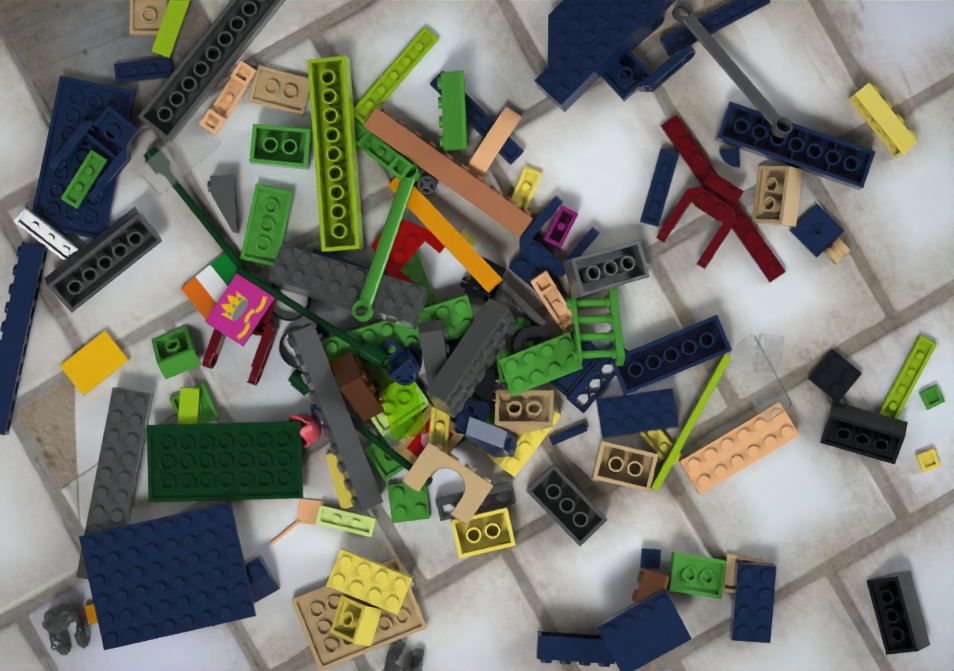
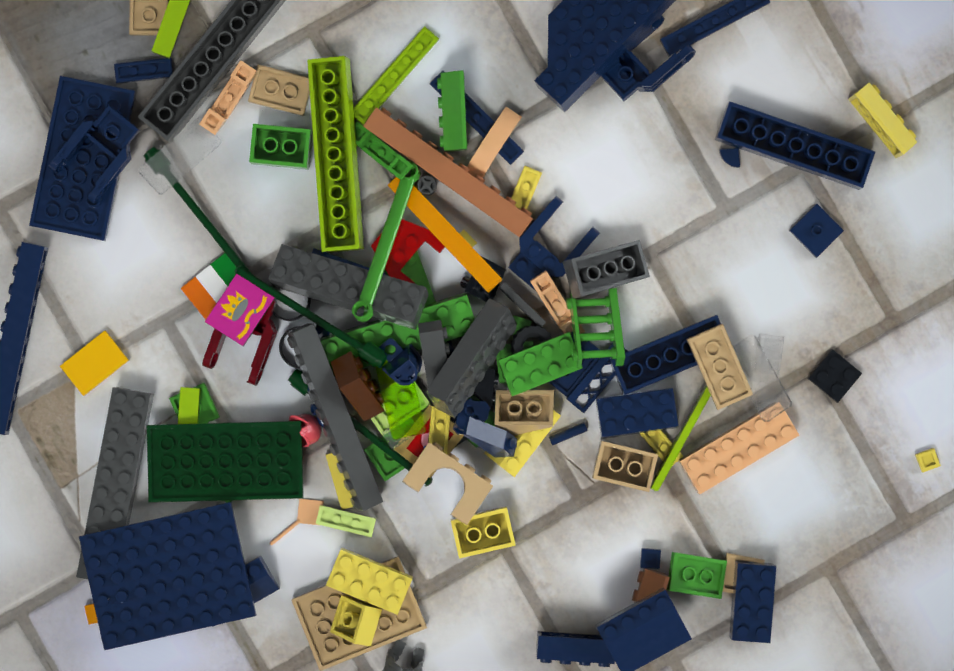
tile [13,206,81,262] -> none
dark grey hair [42,604,89,655] -> none
dark grey brick [45,207,162,313] -> none
bright green plate [61,150,109,209] -> none
bright green slope [151,325,201,379] -> none
dark grey slope [207,175,239,234] -> none
bright green plate [240,184,294,266] -> none
bright green plate [387,483,430,523] -> none
dark grey fence [435,481,515,521] -> none
dark grey brick [526,464,608,546] -> none
magenta brick [543,205,578,249] -> none
dark blue plate [640,148,680,227] -> none
dark red plate [656,171,744,270] -> none
dark red plate [660,115,786,283] -> none
dark grey piece [672,1,793,138] -> none
tan slope [752,165,803,227] -> none
black slope [820,401,908,465] -> none
tan wheel [823,238,850,265] -> none
black slope [866,571,930,655] -> none
lime tile [878,335,937,419] -> none
bright green tile [918,384,945,410] -> none
none -> tan tile [687,324,753,410]

